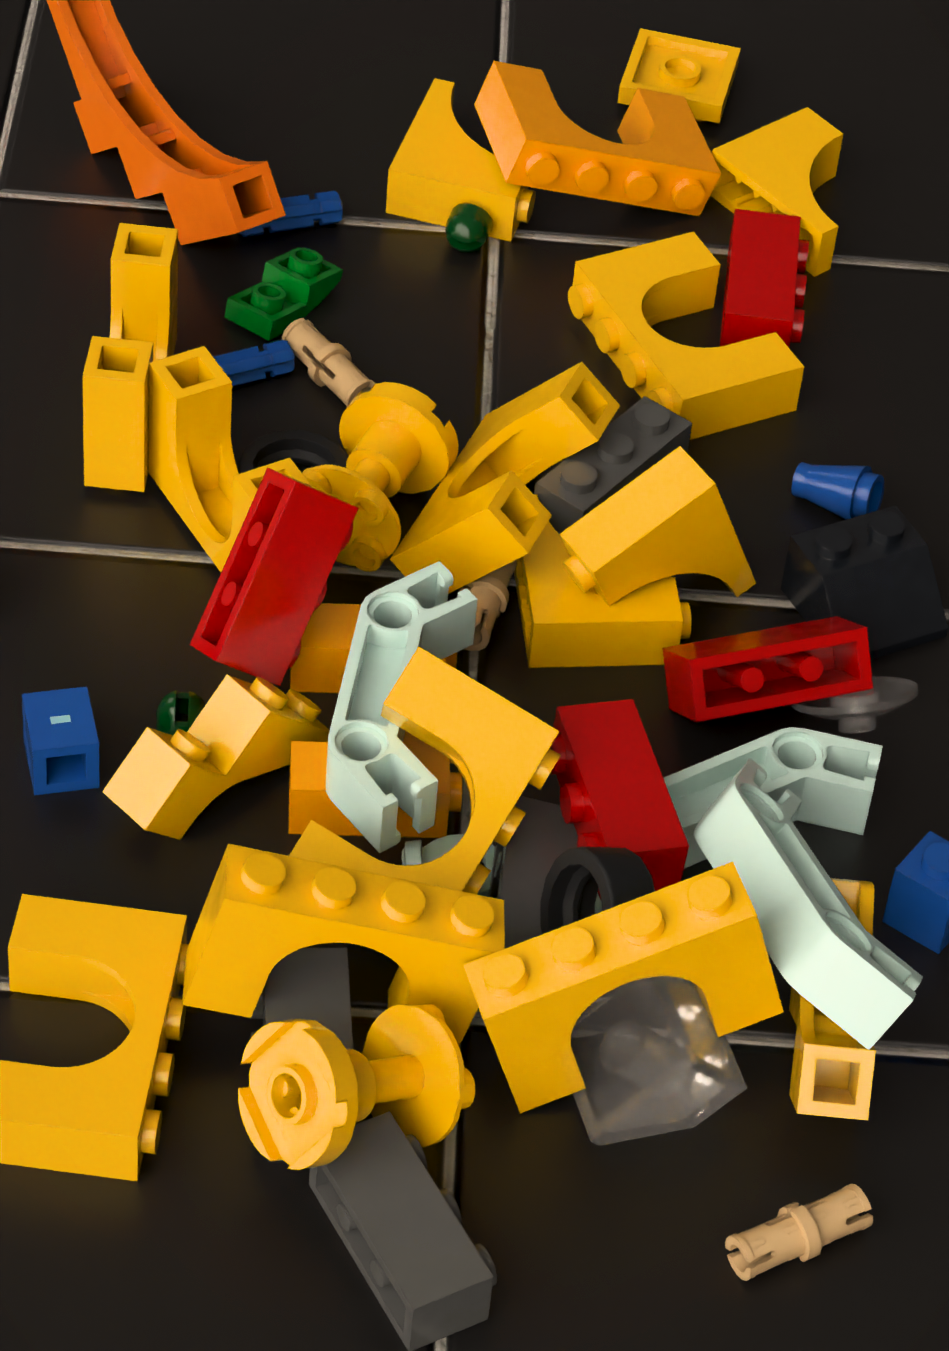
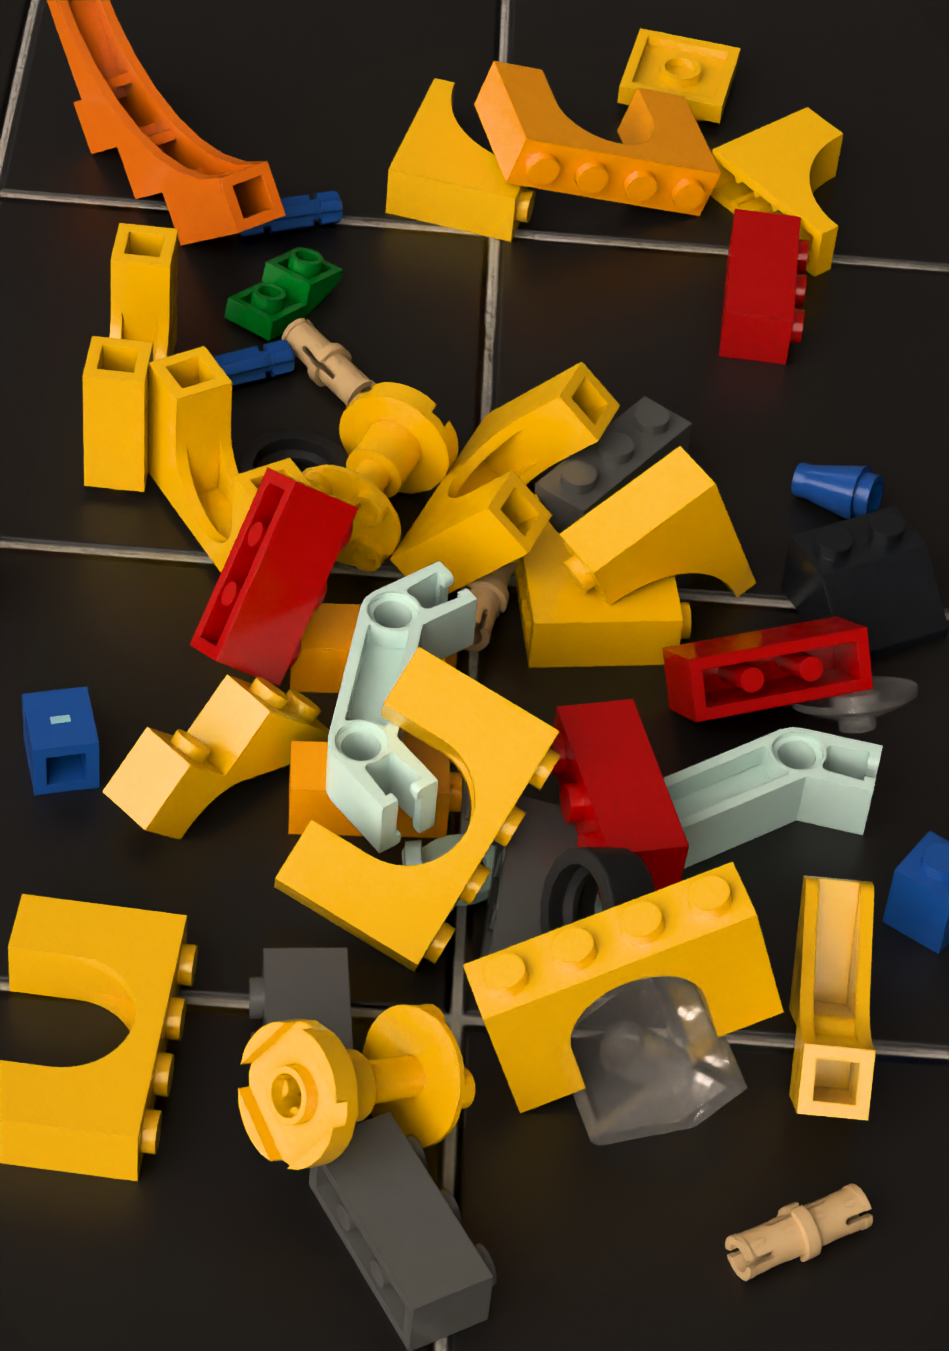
dark green hinge [156,690,205,735] -> none
yellow arch [182,844,505,1046] -> none
dark green hinge [445,203,493,253] -> none
yellow arch [568,231,804,440] -> none
light aqua piece [693,758,923,1050] -> none

